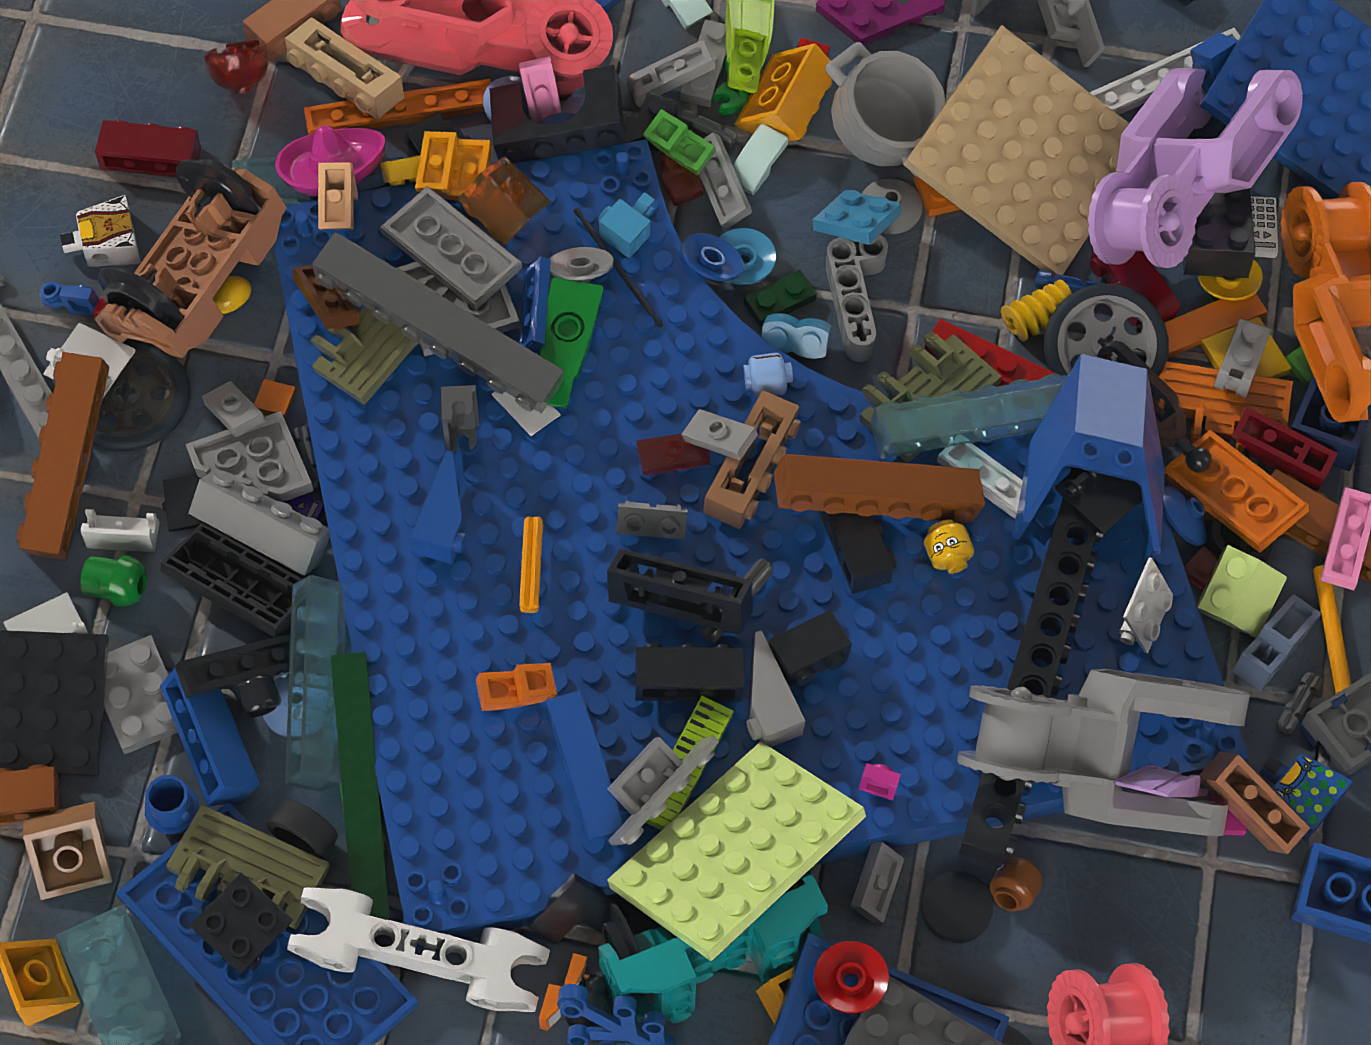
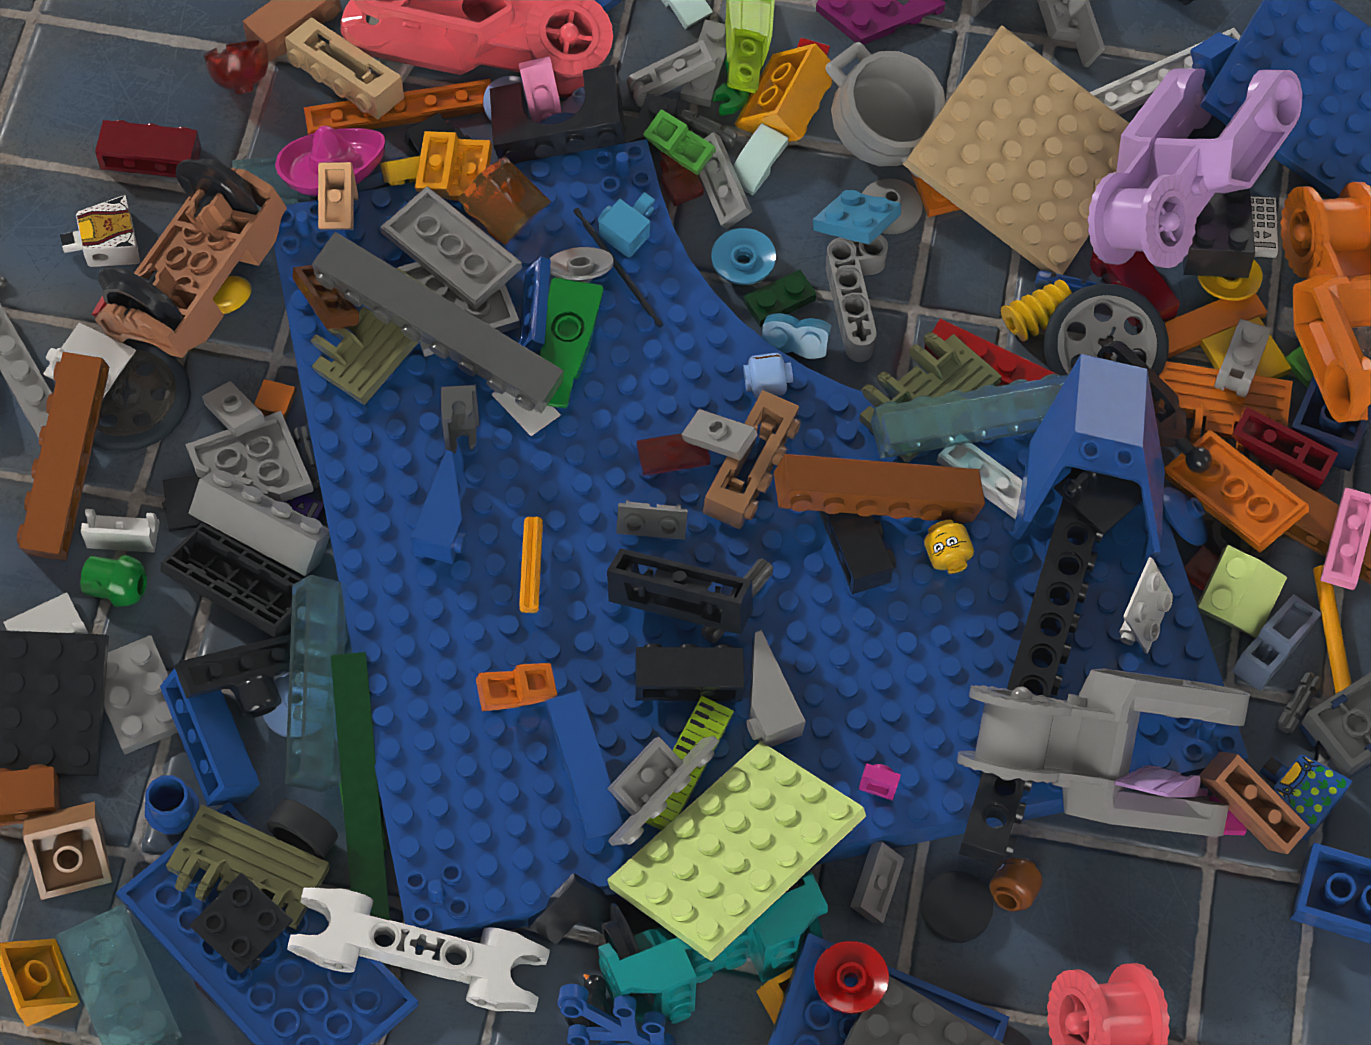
blue plate [40,281,100,317] -> none
orange slope [539,953,588,1031] -> none
blue dish [681,233,743,281] -> none
black brick [768,610,852,687] -> none

